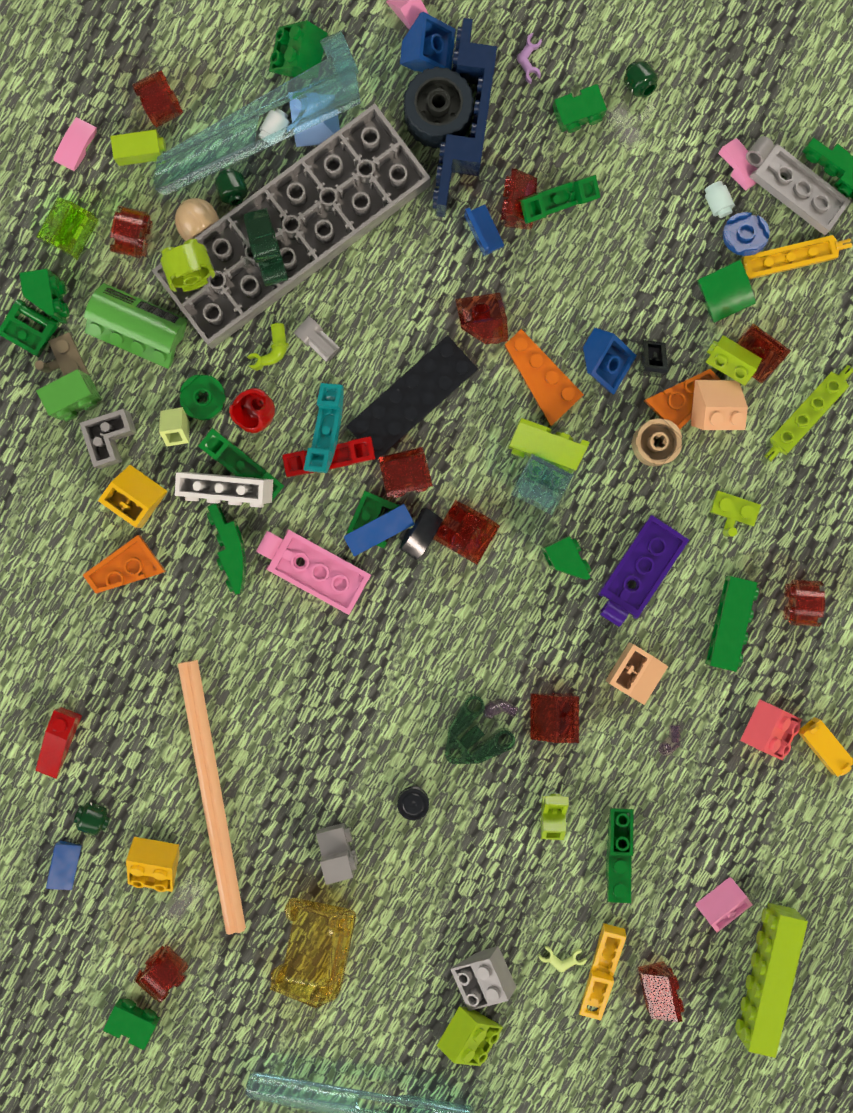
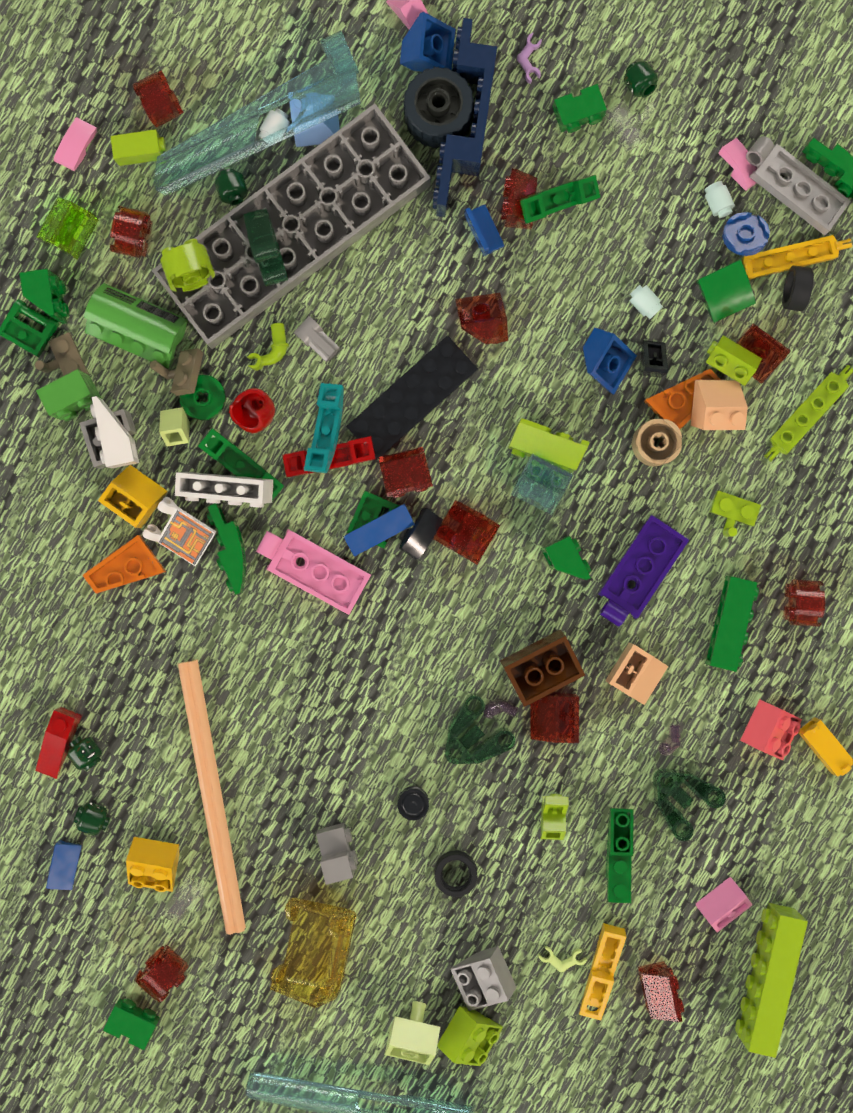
tan piece [175,198,219,241] -> none
green slope [269,20,328,80] -> none
orange wing [504,329,584,427] -> none
none -> dark green head [67,736,102,771]
none -> white slope [90,396,139,468]
none -> flag [142,497,216,566]
none -> dark tan plate [149,348,204,396]
none -> yellowish green brick [385,1001,440,1065]
none -> black tyre [434,850,478,897]
none -> reddish brown slope [500,629,585,707]
none -> light aqua brick [630,285,663,319]
none -> clear green connector [653,768,726,841]
none -> black tyre [782,265,814,312]

